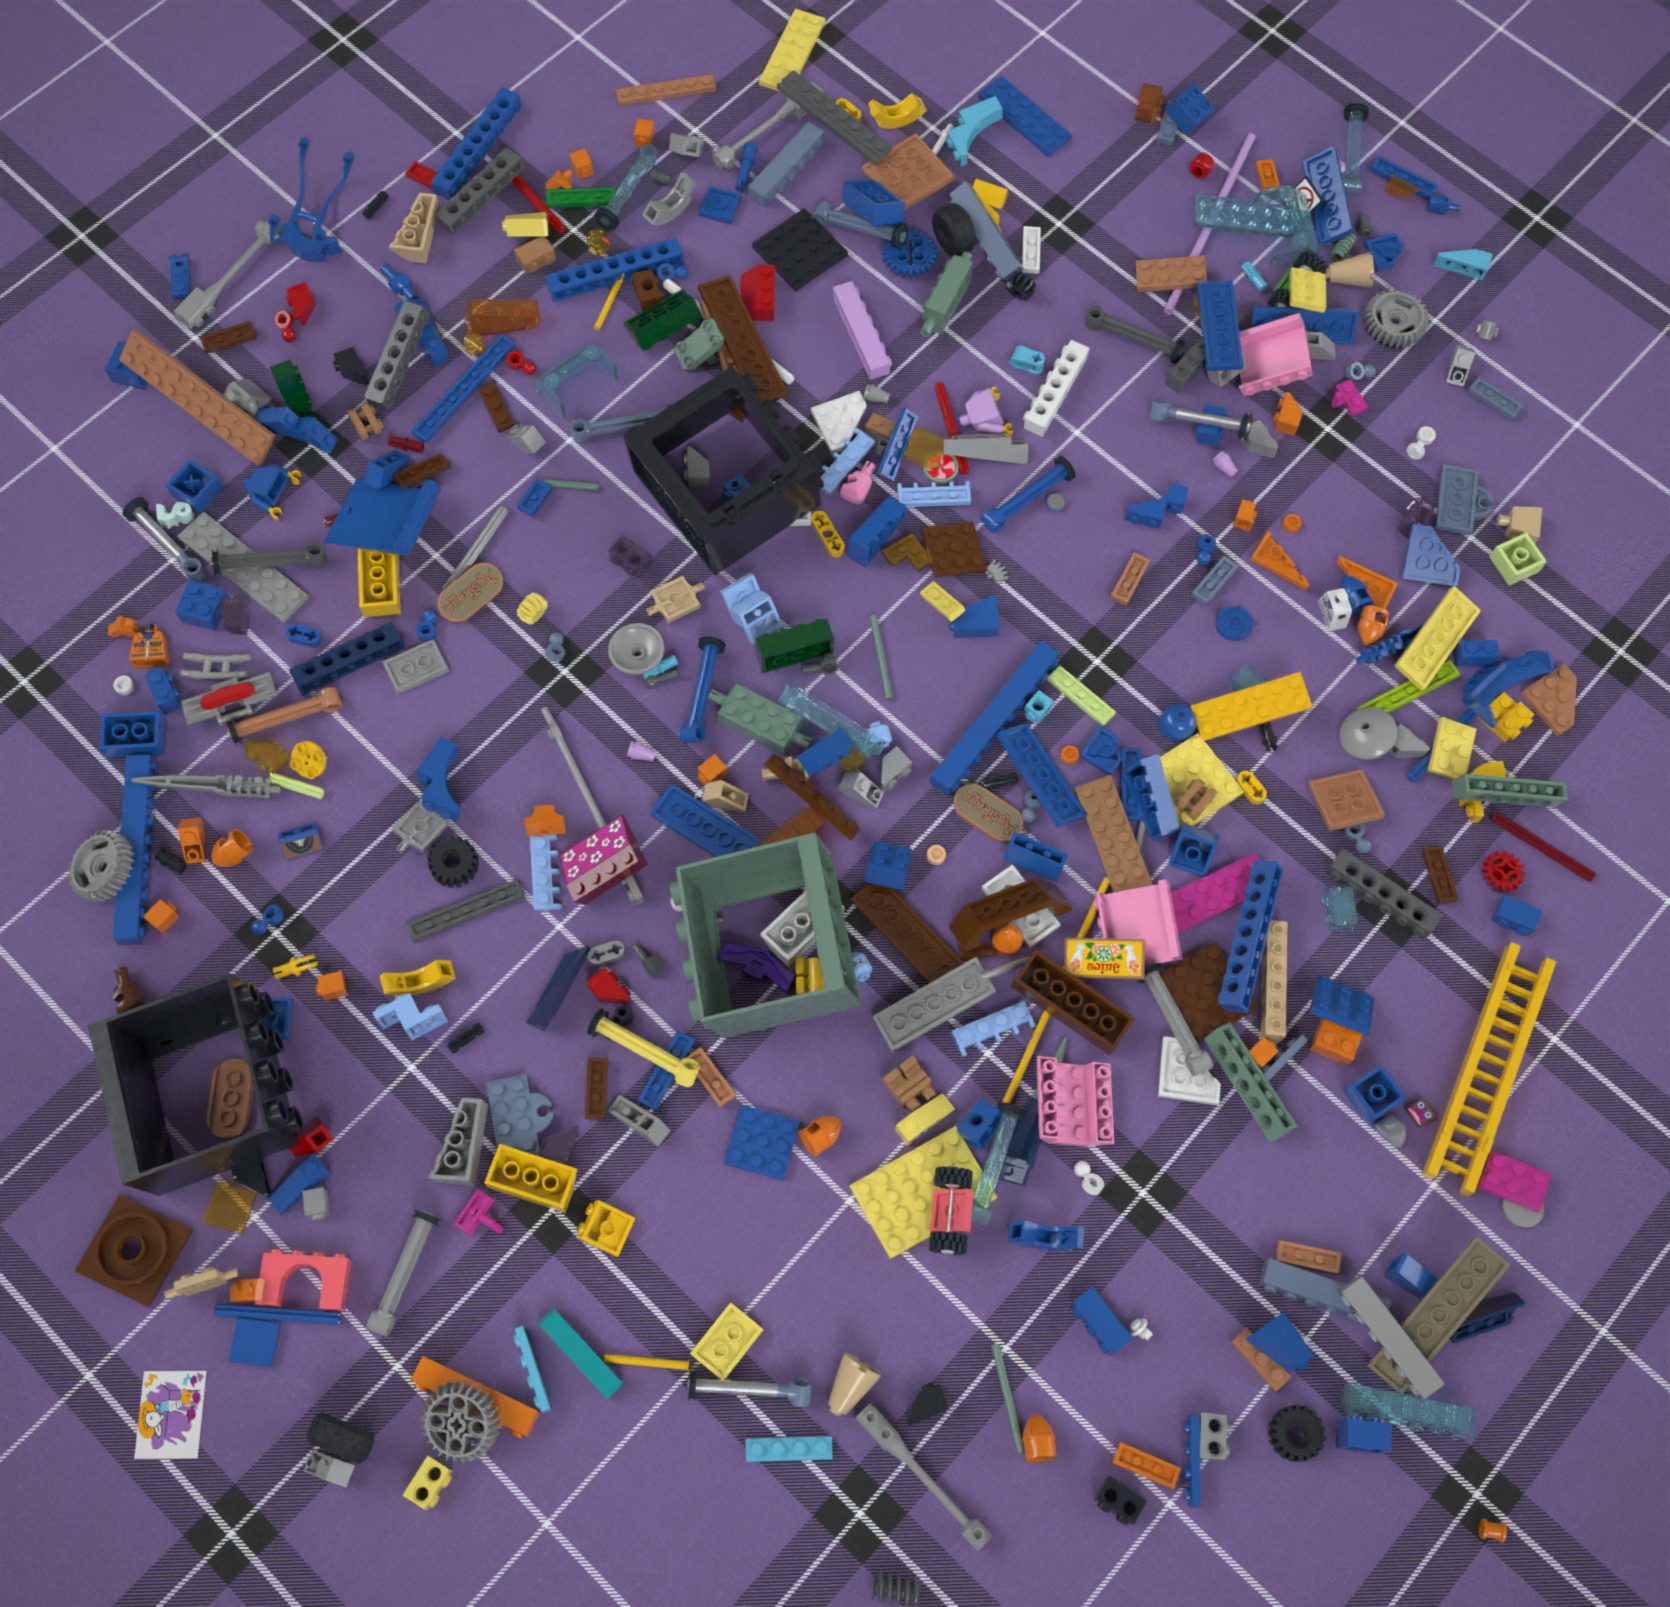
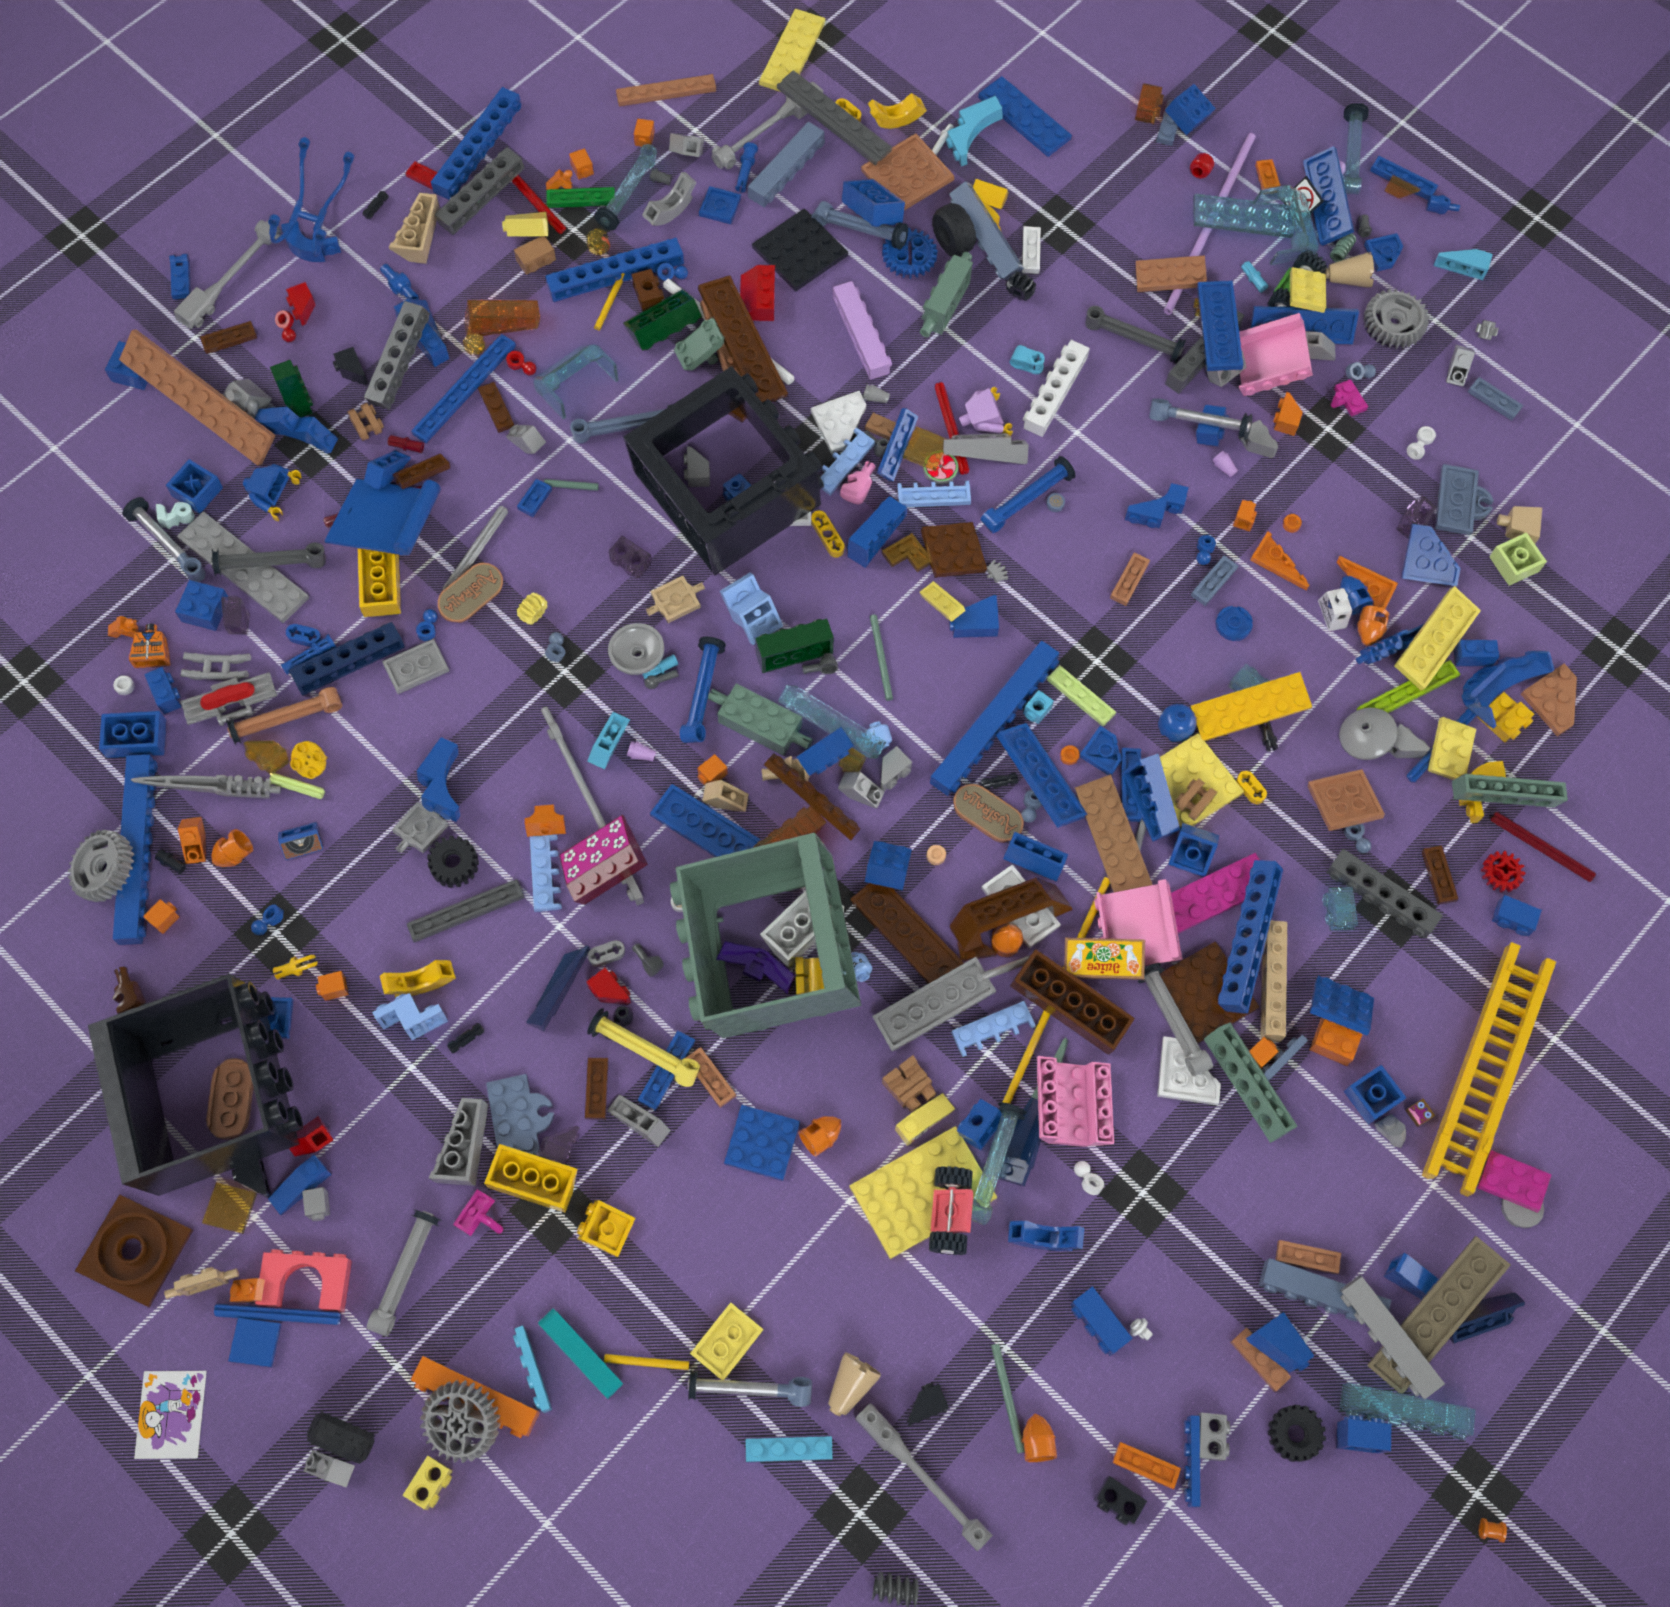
none -> blue pin [280,634,336,675]
none -> medium azure slope [587,712,630,769]

